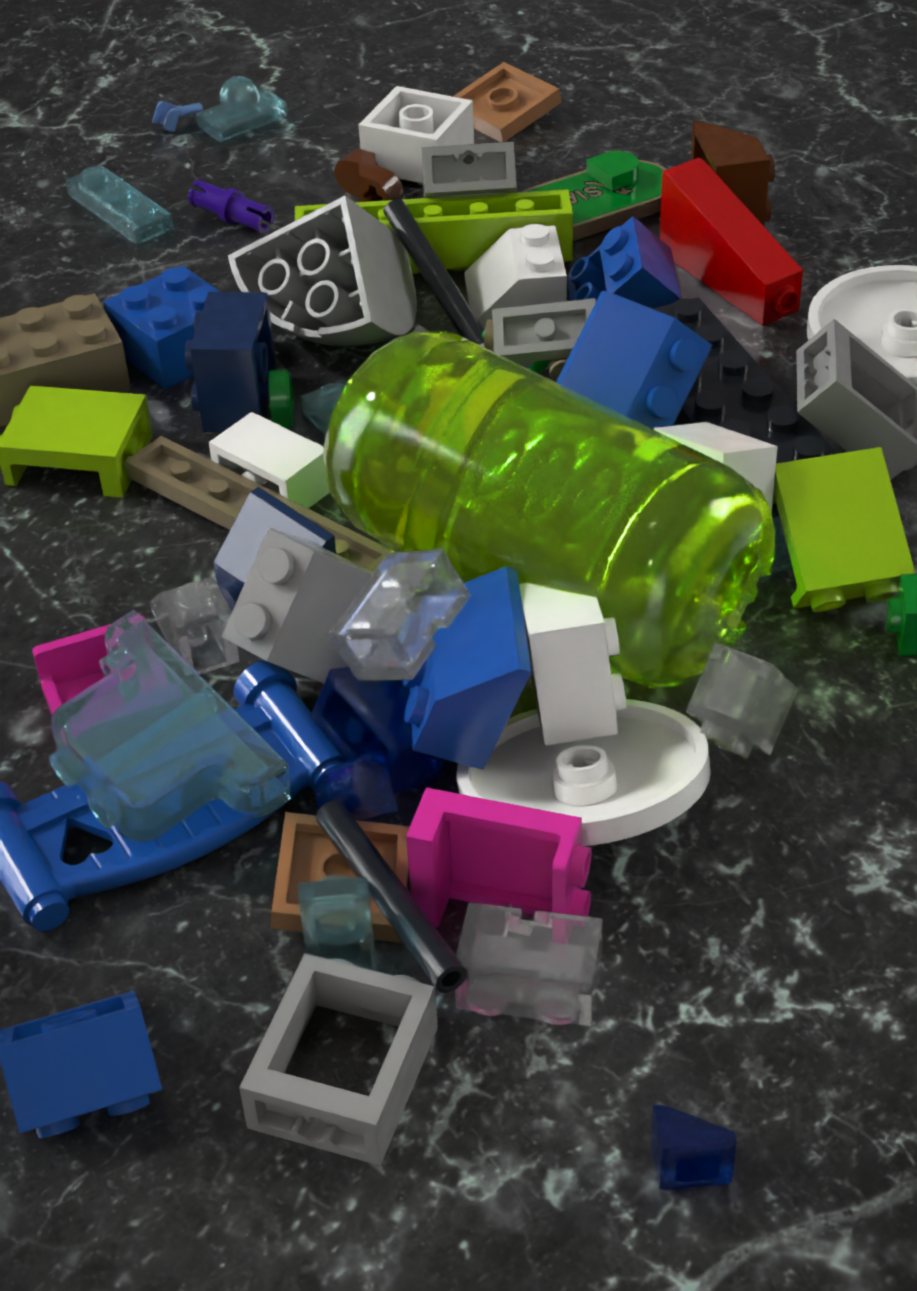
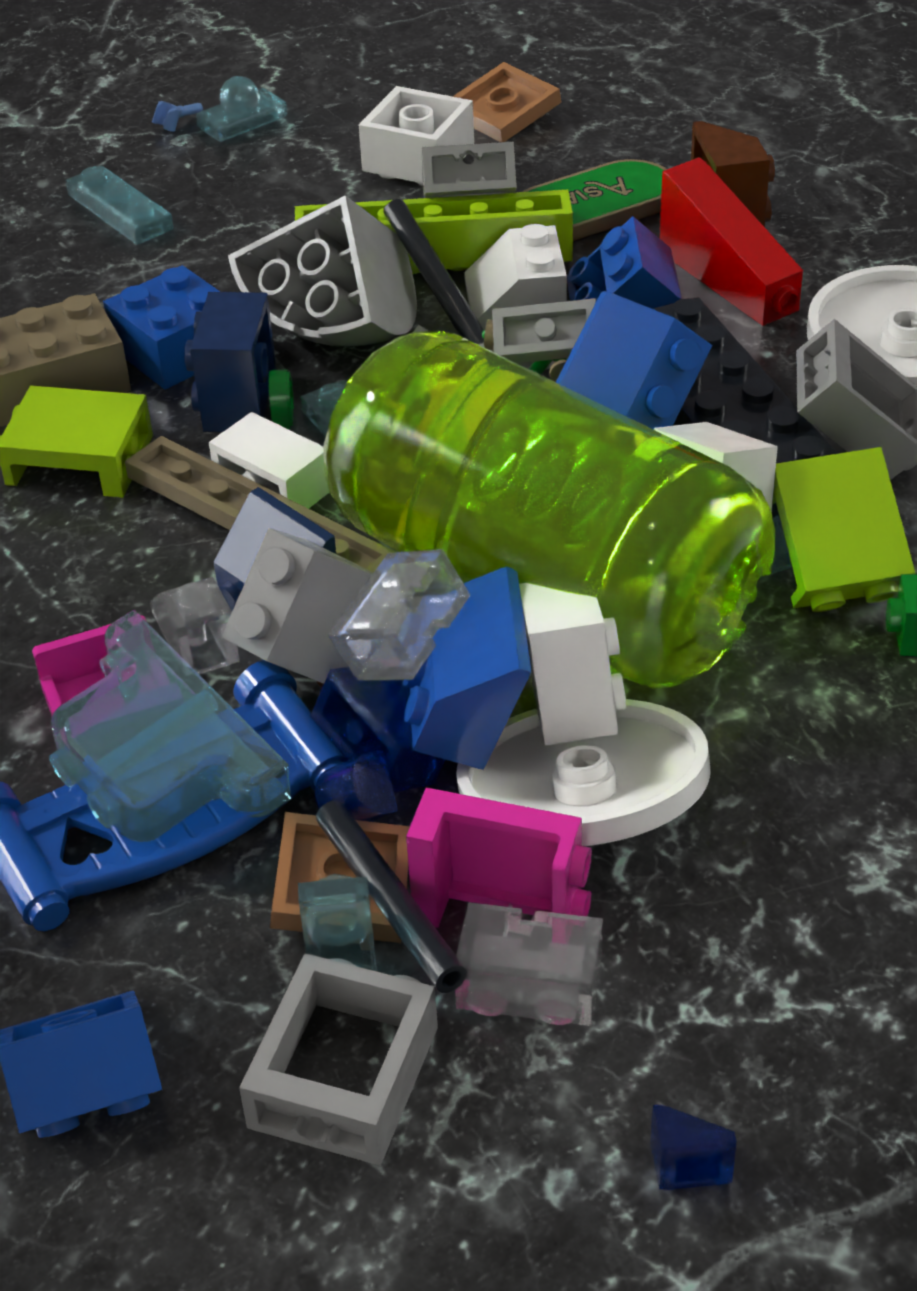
dark purple pin [188,179,275,234] -> none
reddish brown piece [334,149,404,202] -> none
green tile [586,151,639,192] -> none
clear brick [686,642,798,758] -> none

